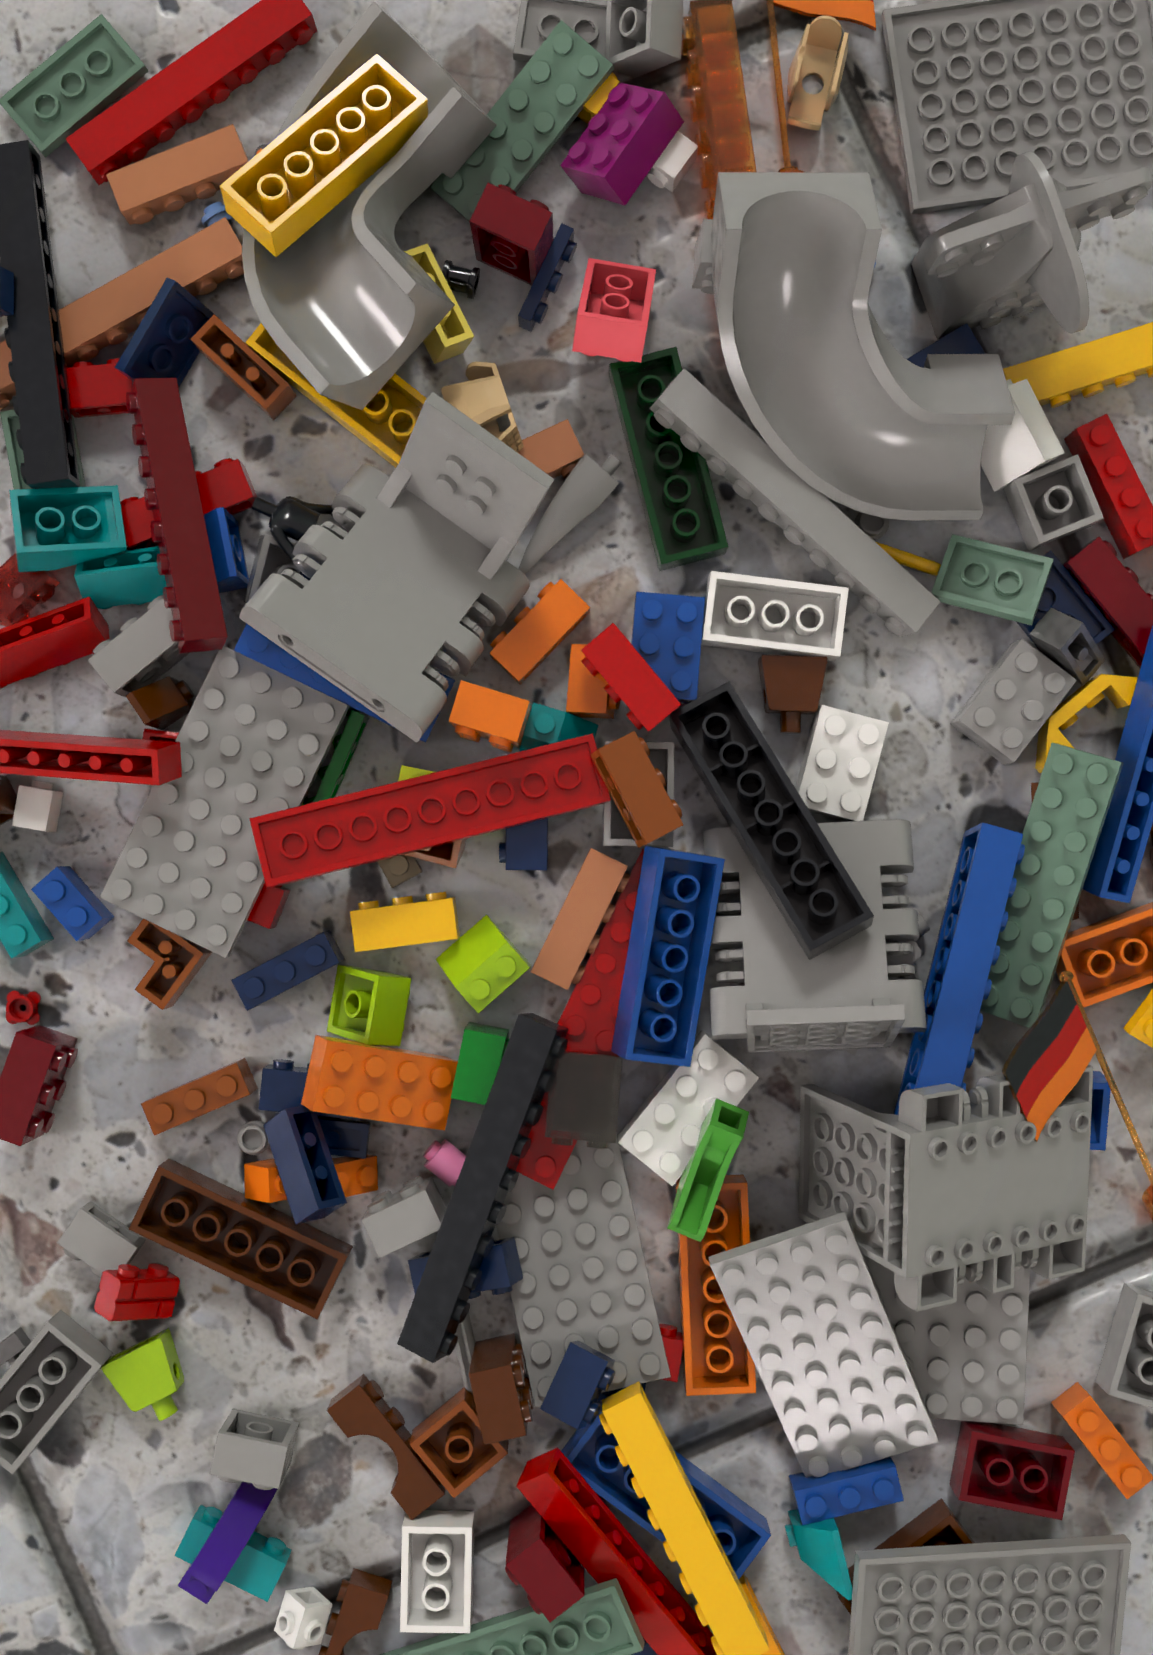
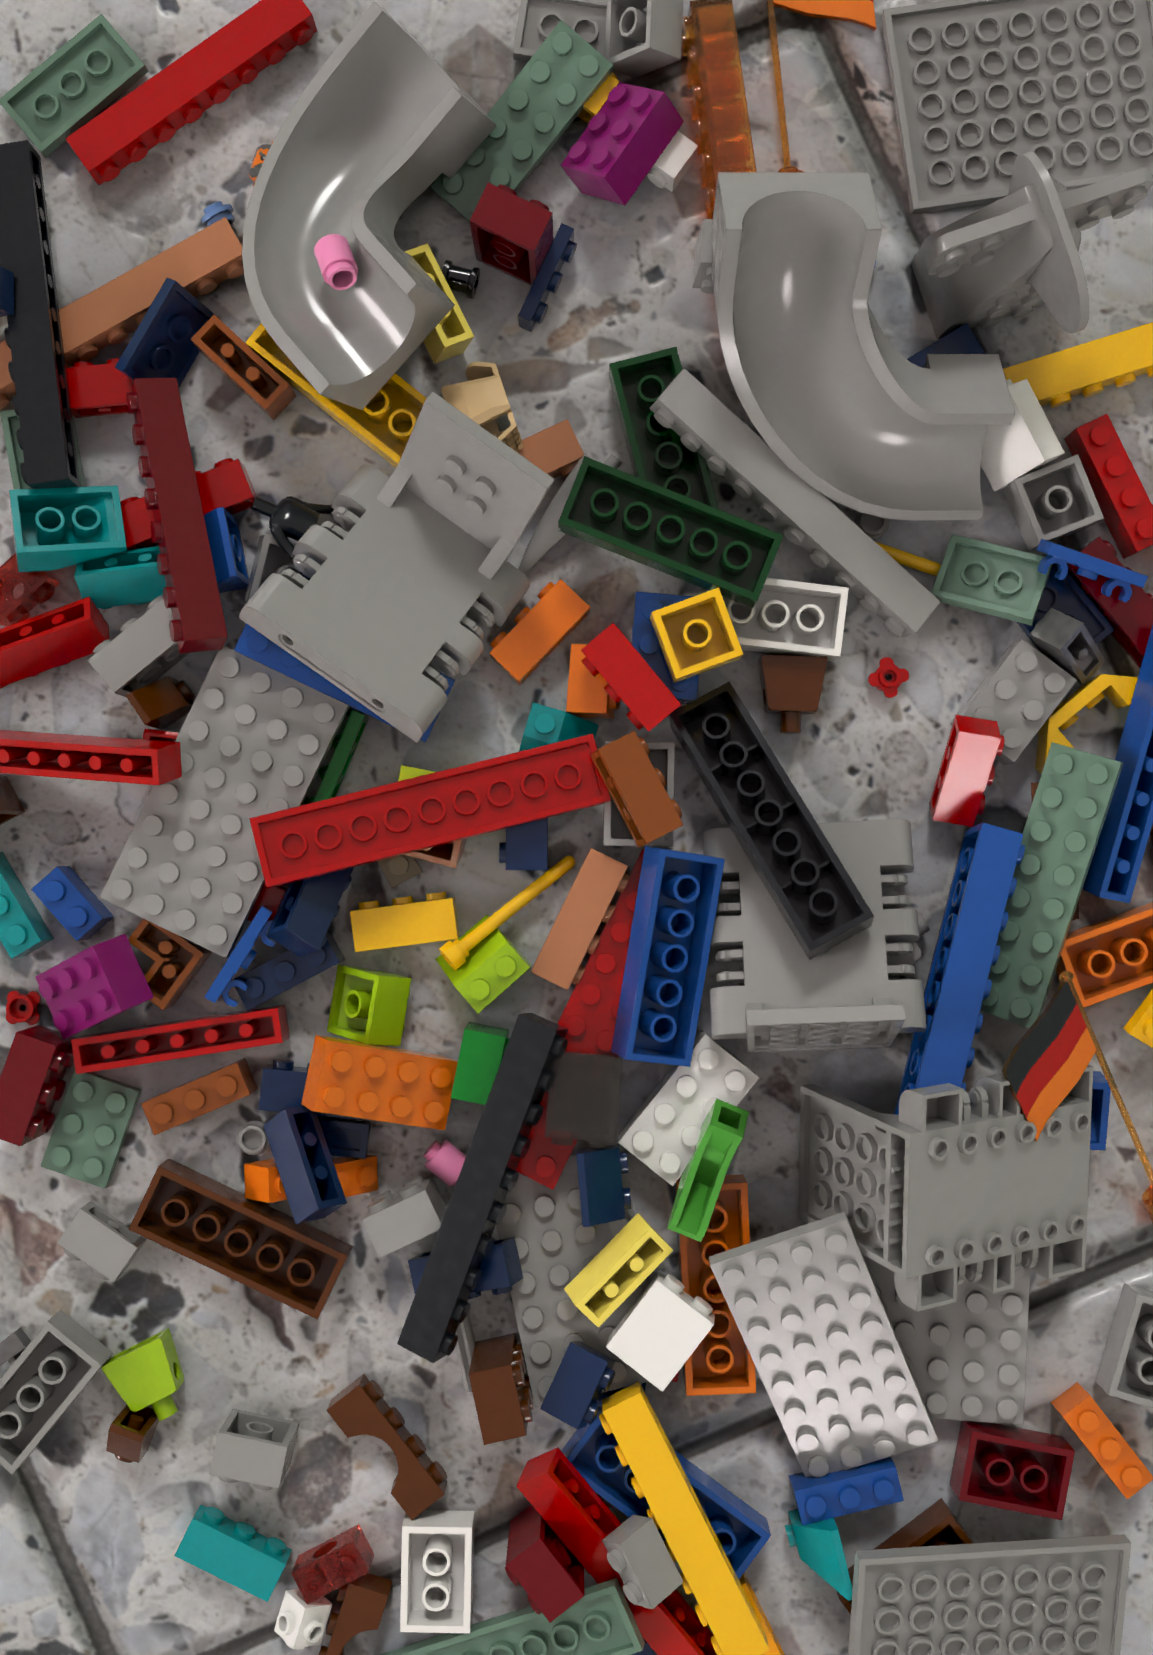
white brick [12,780,64,832] -> none
red brick [94,1263,180,1321] -> none
nougat brick [106,124,249,225] -> none
dark purple arch [178,1481,278,1604] -> none
yellow brick [220,54,428,257] -> none
dark orange brick [410,1387,509,1498] -> none
orange brick [449,680,531,753] -> none
coral brick [572,258,656,363] -> none
tan piece [787,16,849,131] -> none
white brick [795,705,889,822] -> none
none -> magenta brick [35,934,154,1040]
none -> sand green plate [41,1069,142,1189]
none -> red brick [71,1004,290,1074]
none -> reddish brown slope [106,1405,159,1463]
none -> blue plate [204,905,276,1007]
none -> dark blue brick [267,867,354,957]
none -> clear red brick [291,1524,374,1604]
none -> bright pink brick [314,234,358,290]
none -> yellow piece [438,855,576,971]
none -> dark green brick [558,456,784,608]
none -> light yellow brick [564,1213,673,1328]
none -> dark blue slope [576,1144,632,1227]
none -> light grey brick [602,1515,684,1609]
none -> white brick [606,1271,715,1392]
none -> yellow brick [650,587,743,683]
none -> red plate [868,657,909,698]
none -> brick [929,715,1005,827]
none -> blue plate [1037,539,1148,603]

